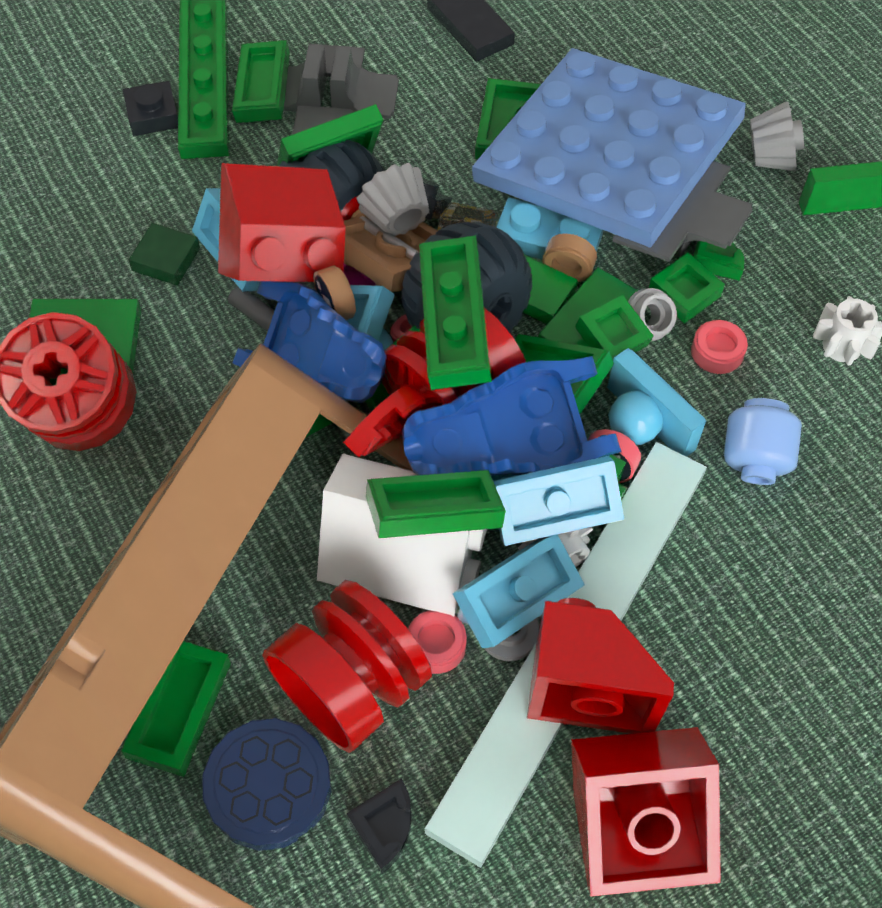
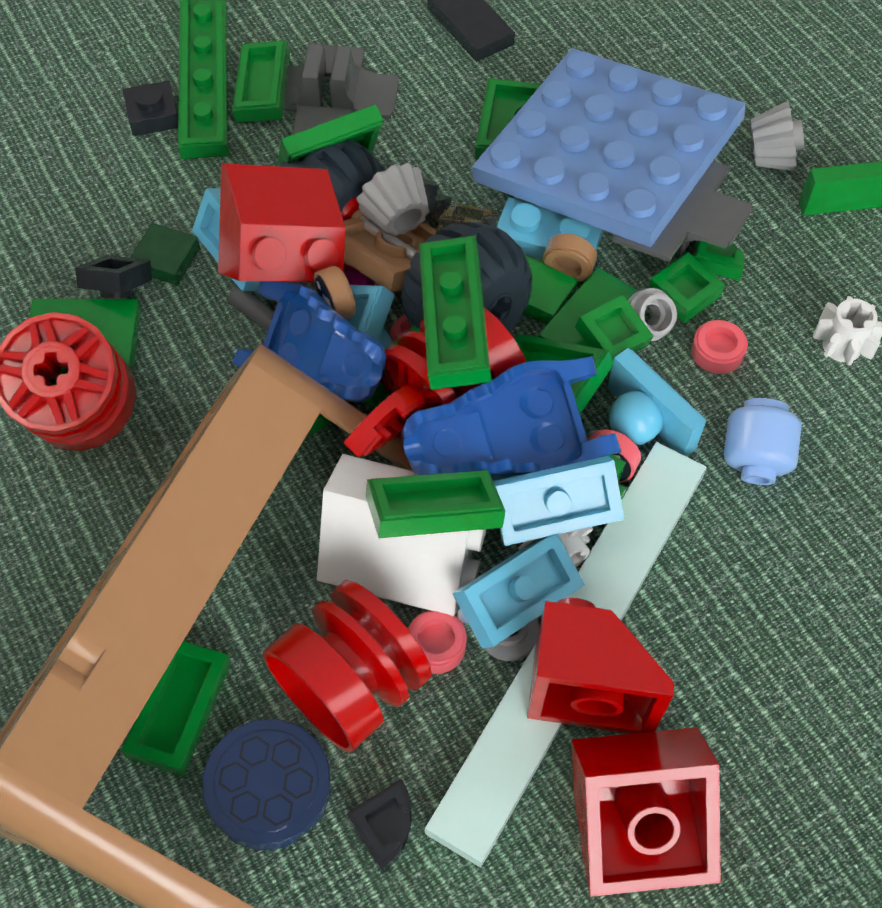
none -> black plate [75,255,152,299]

